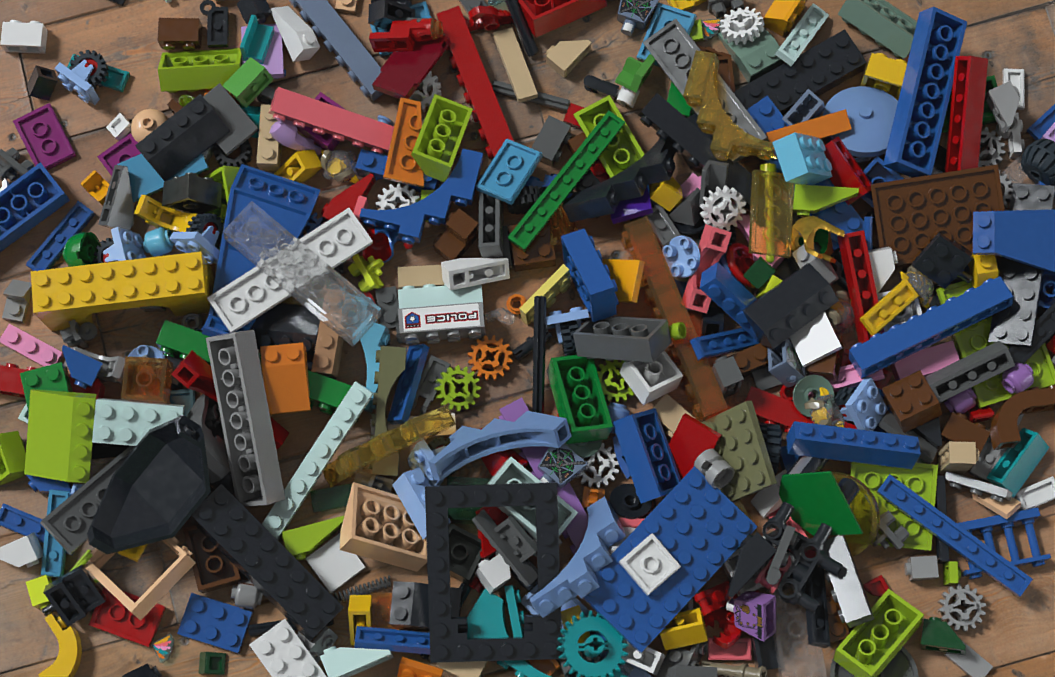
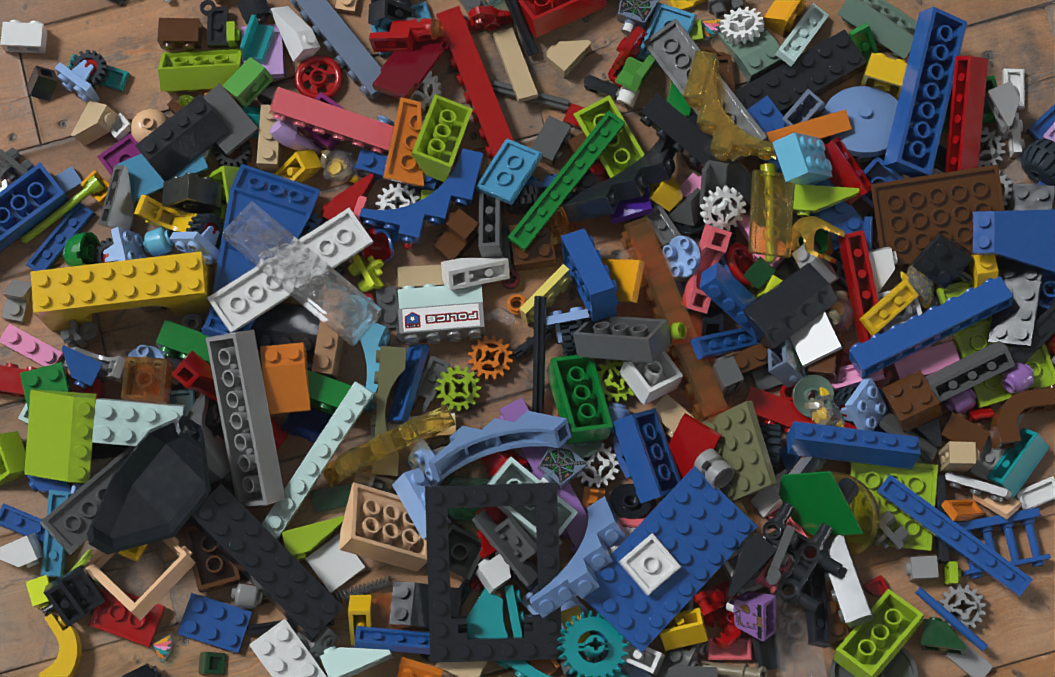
magenta tile [13,103,76,171] -> none
none -> lime piece [21,175,105,244]
none -> medium blue tile [55,166,82,195]
none -> tan slope [71,100,118,146]
none -> lime plate [226,21,241,48]
none -> clear blue bracket [282,407,333,443]
none -> red plate [294,55,343,99]
none -> dark red bush [501,269,520,290]
none -> red animal [608,26,647,88]
none -> green slope [848,23,878,67]
none -> blue bar [915,587,988,652]
none -> orange tile [941,499,985,521]

